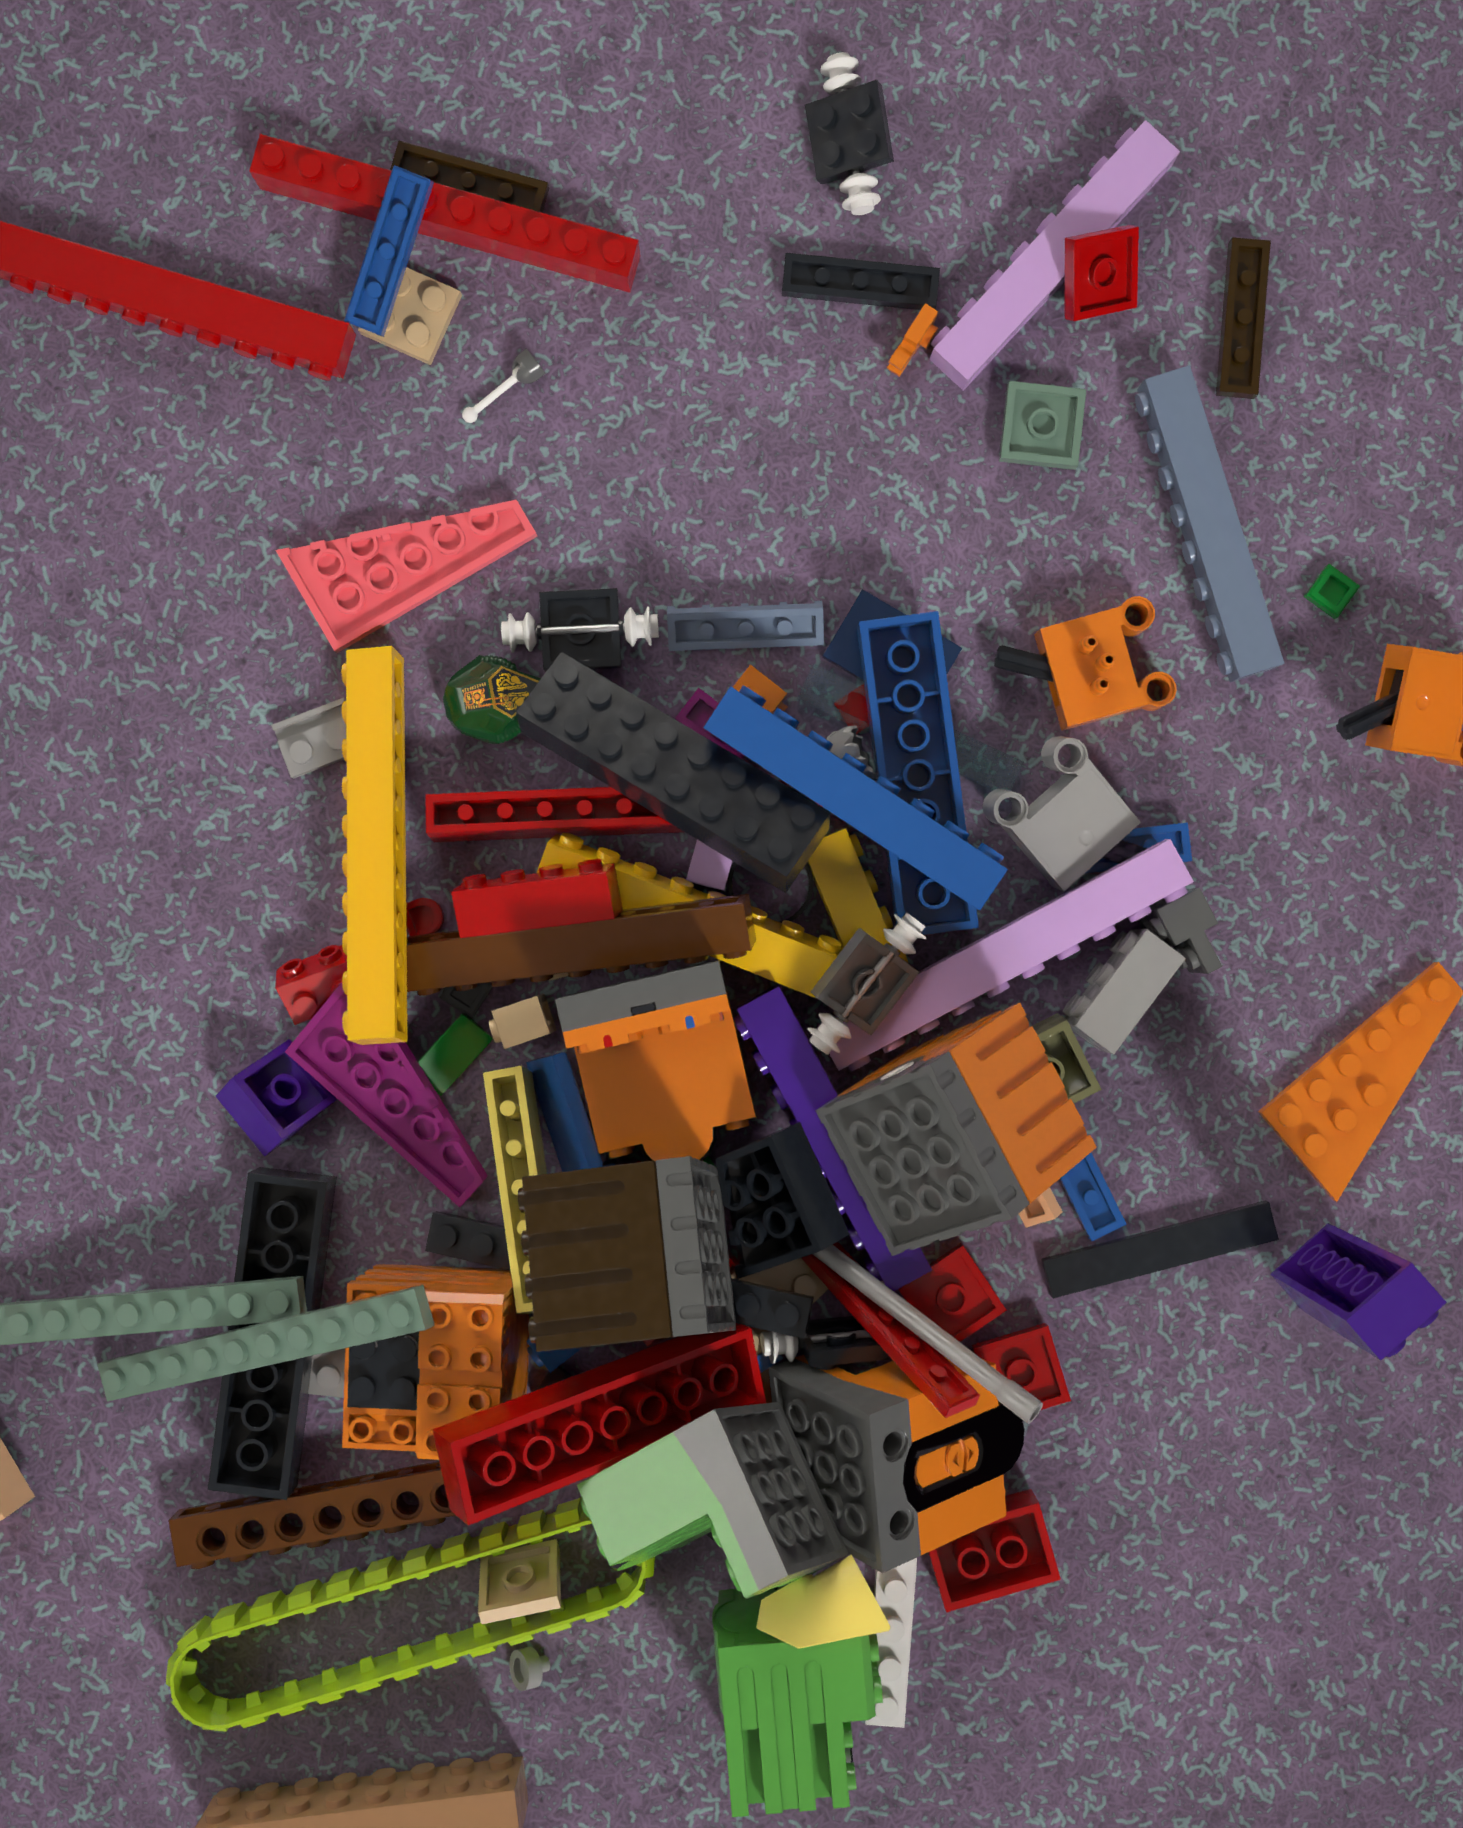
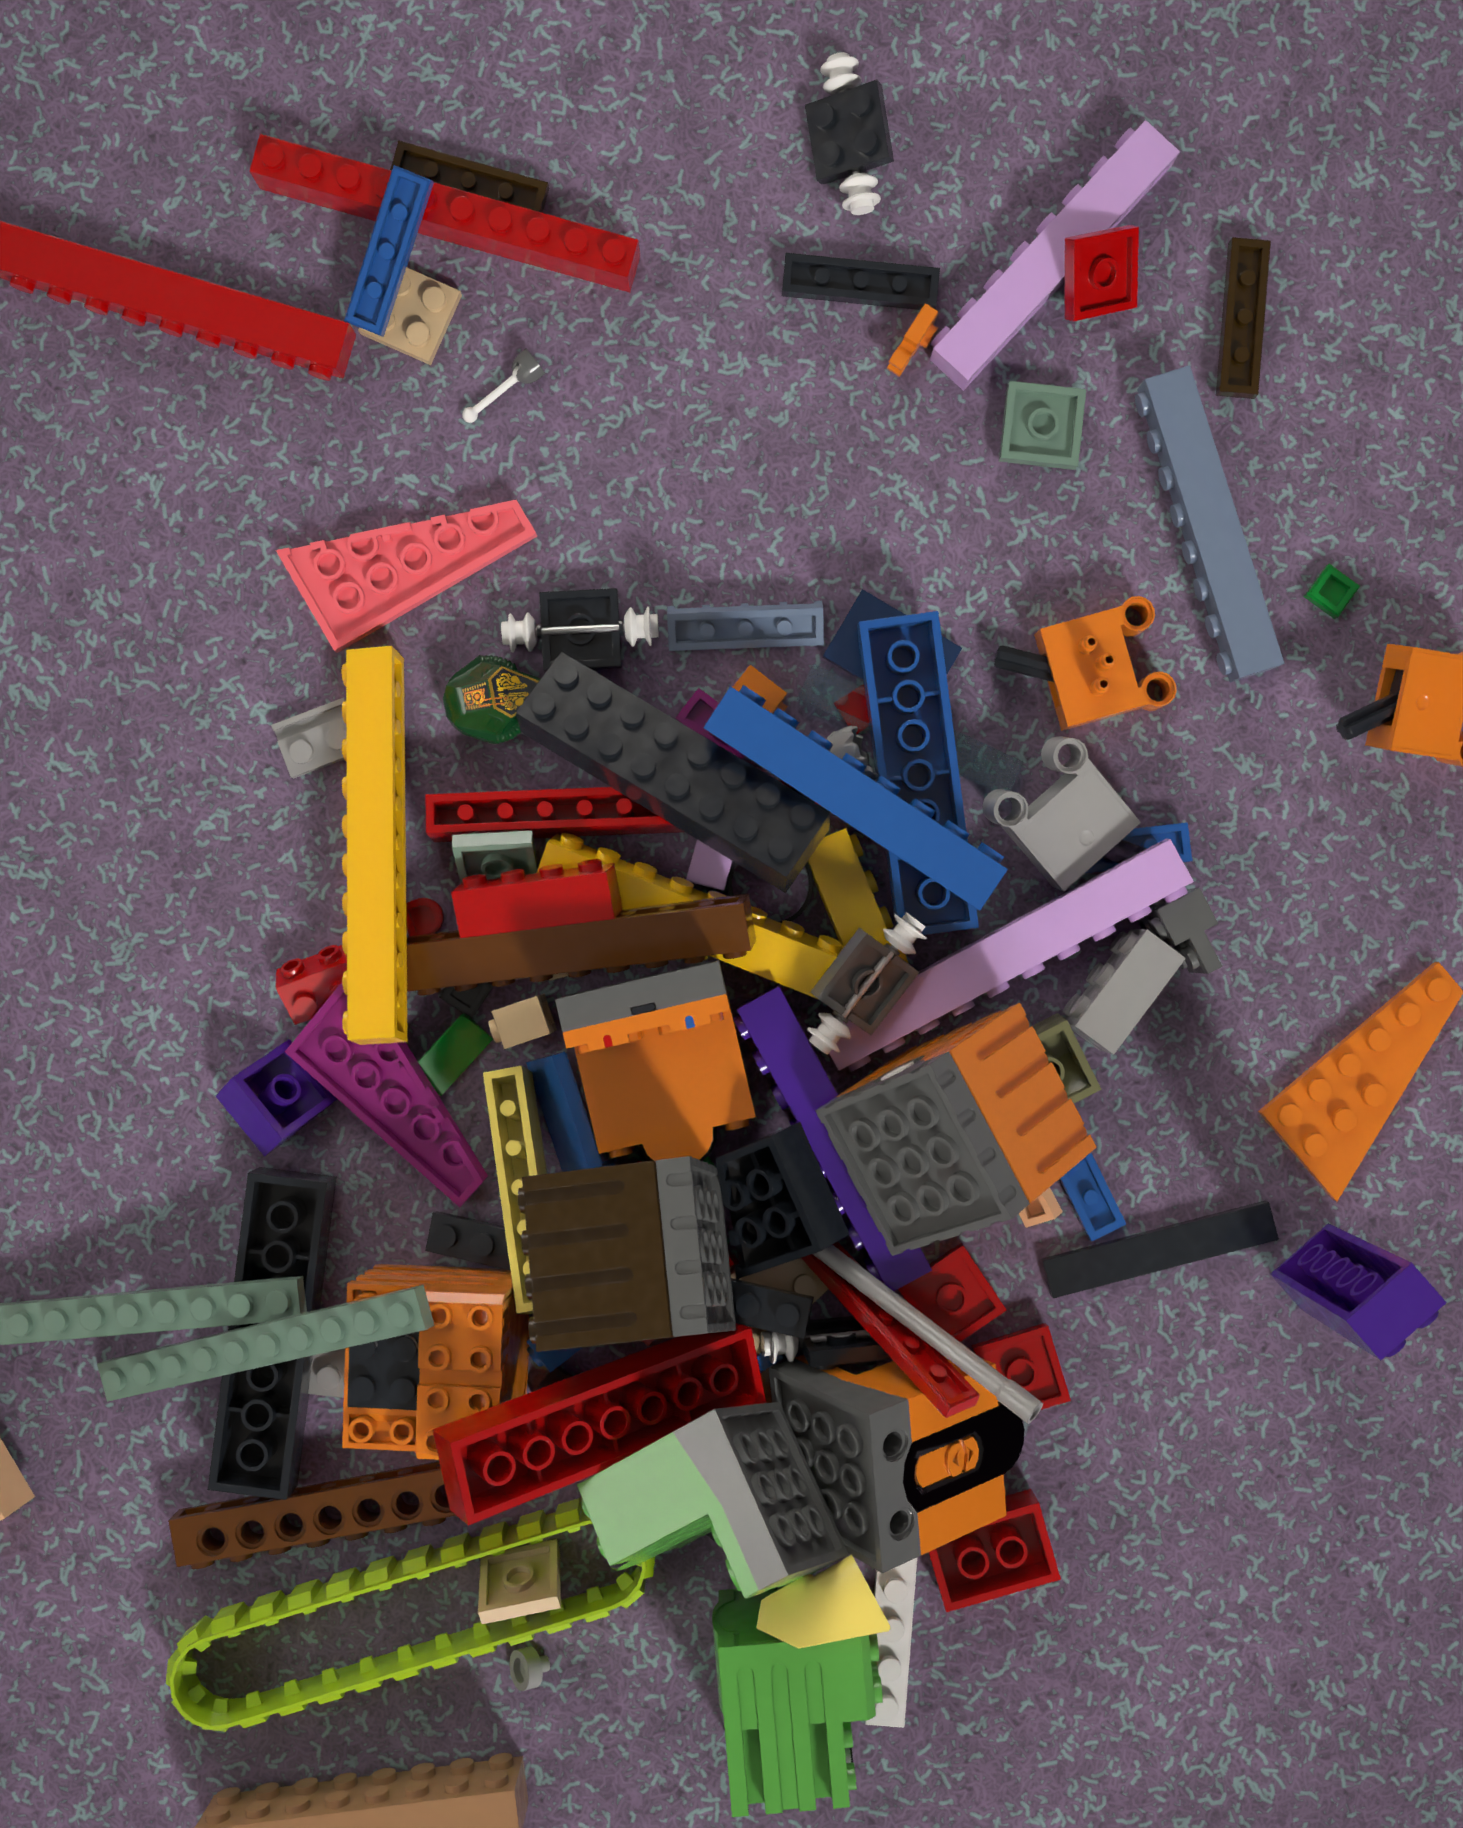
none -> sand green plate [452,830,539,883]

